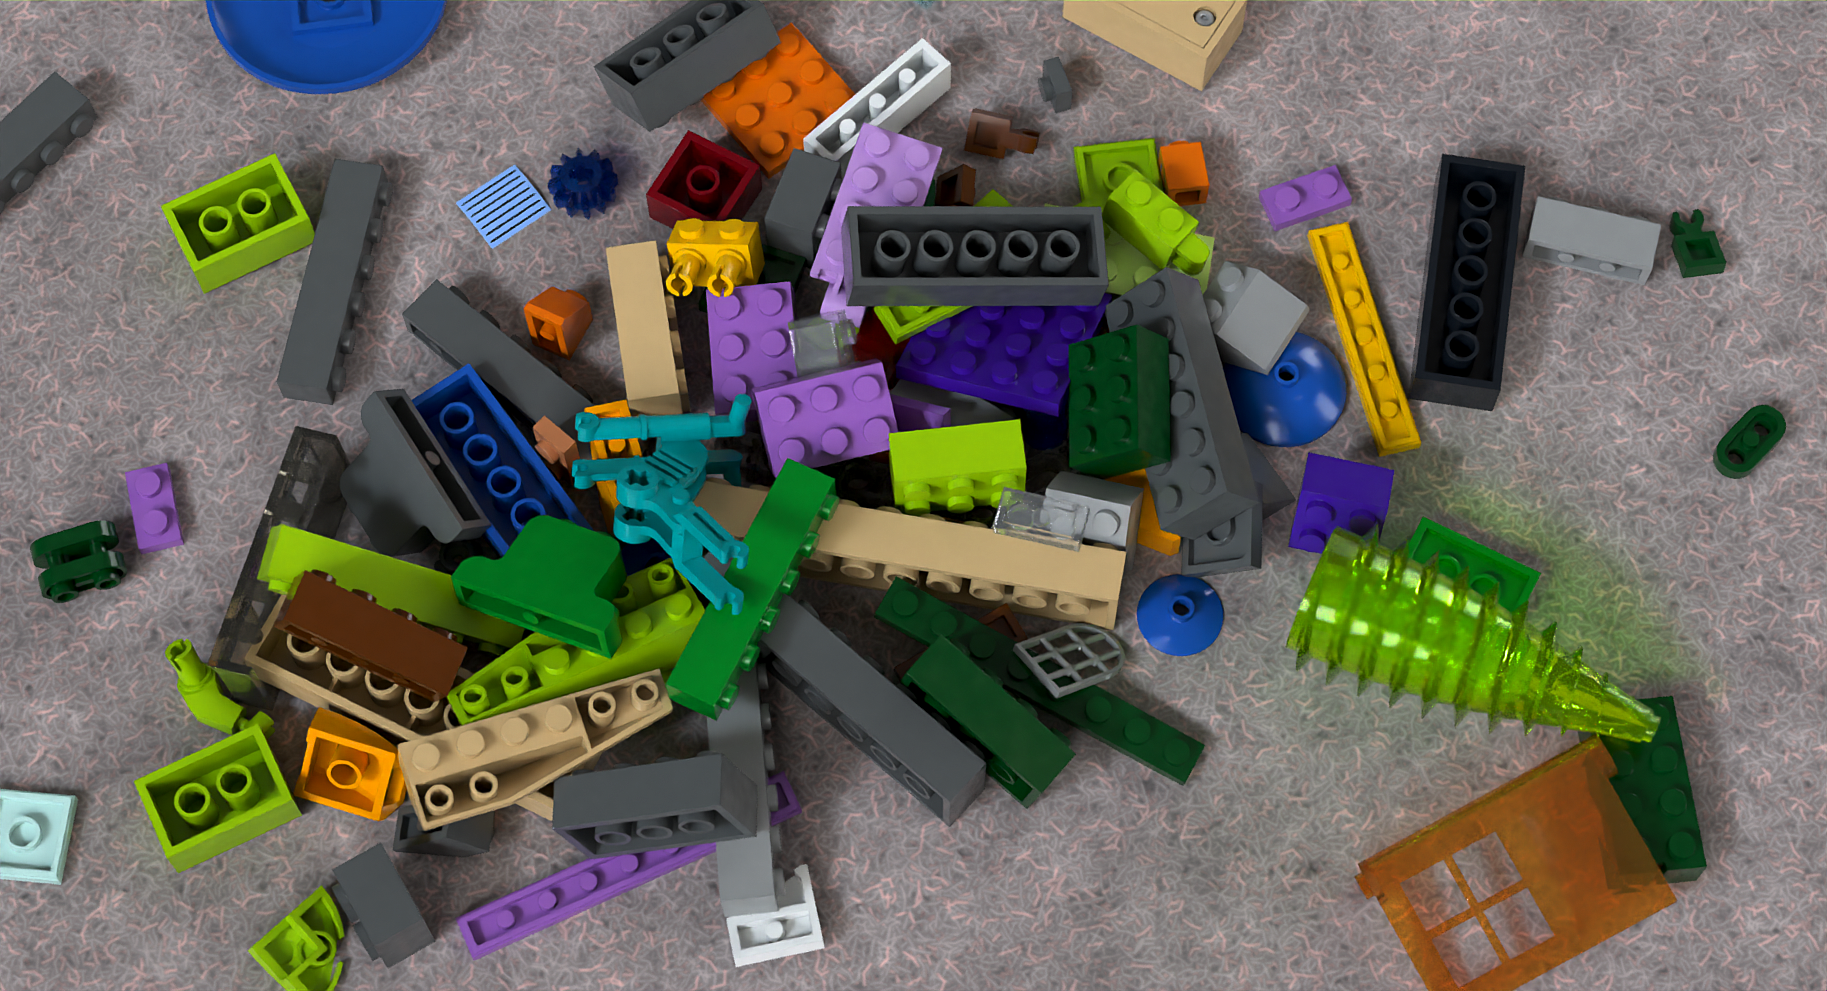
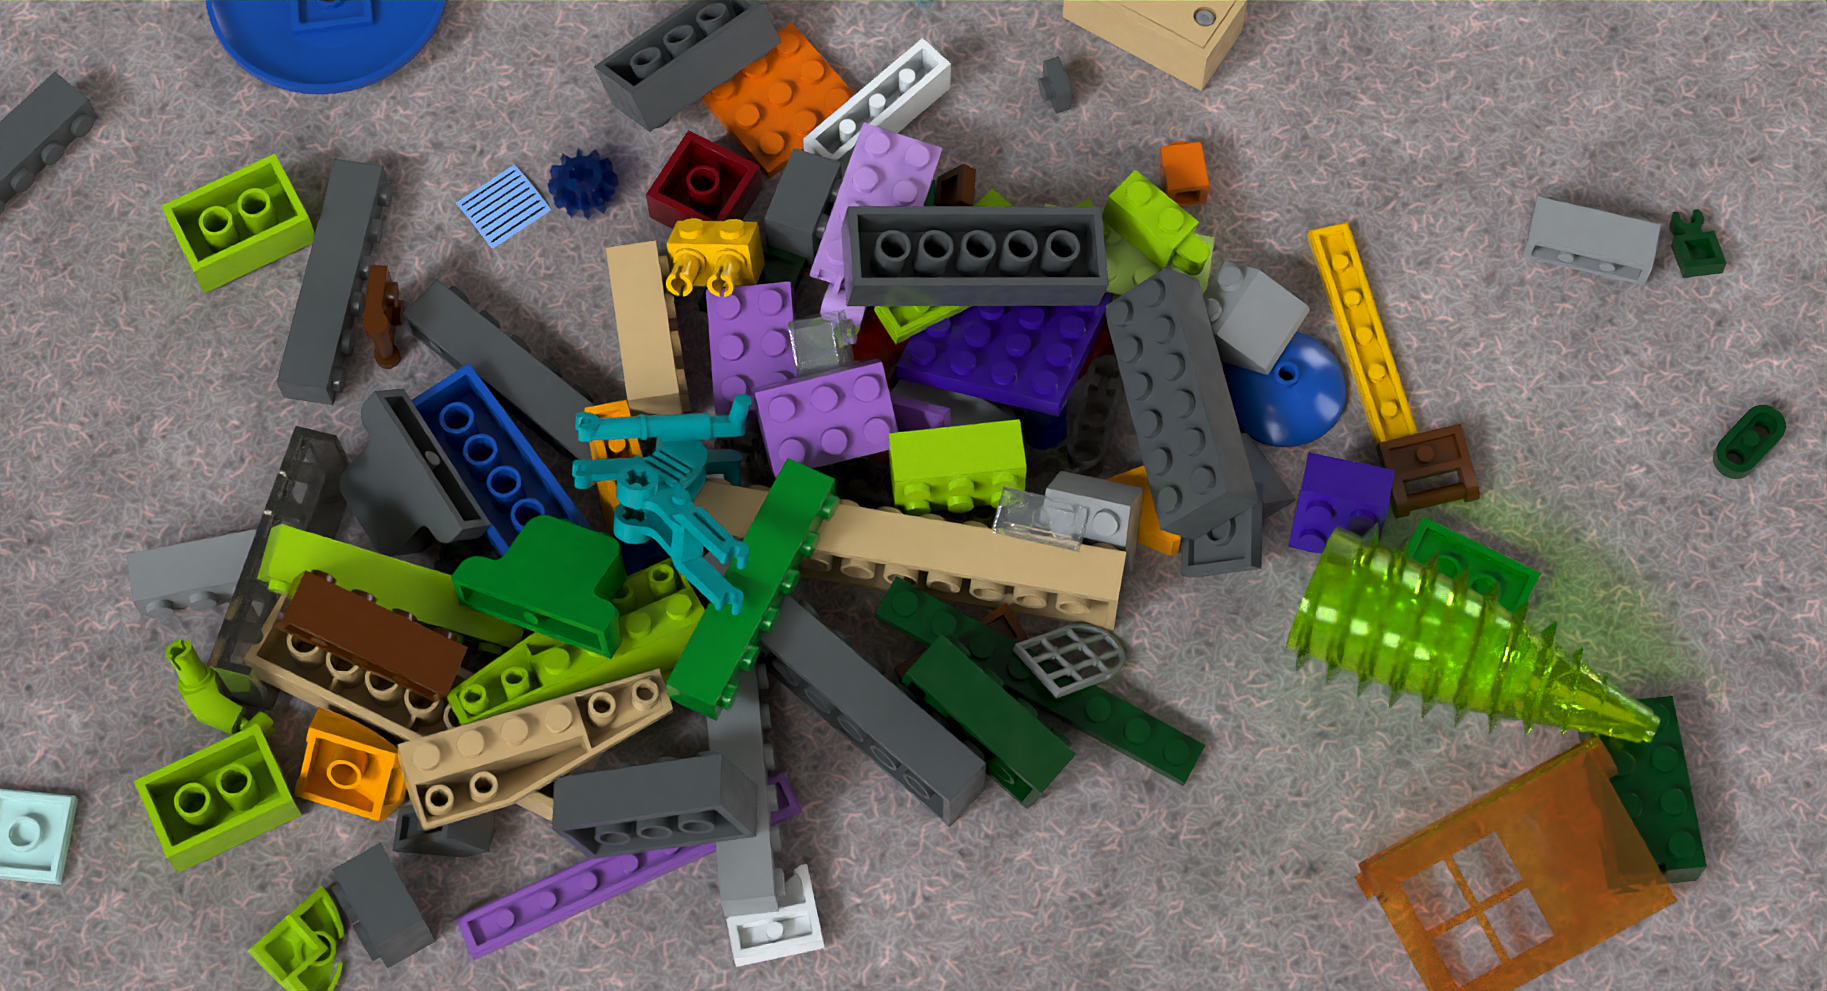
dark green brick [30,520,128,603] -> none
medium lavender plate [125,463,184,554] -> none
orange slope [524,286,593,361] -> none
nougat plate [532,415,580,486] -> none
reddish brown plate [964,108,1040,159] -> none
dark green brick [1069,324,1171,480] -> none
lime tile [1073,138,1164,213] -> none
blue dish [1137,574,1223,656] -> none
medium lavender plate [1259,165,1352,231] -> none
black brick [1408,154,1525,411] -> none
none -> light grey brick [127,529,270,618]
none -> reddish brown plate [363,265,405,369]
none -> reddish brown plate [1376,424,1480,519]

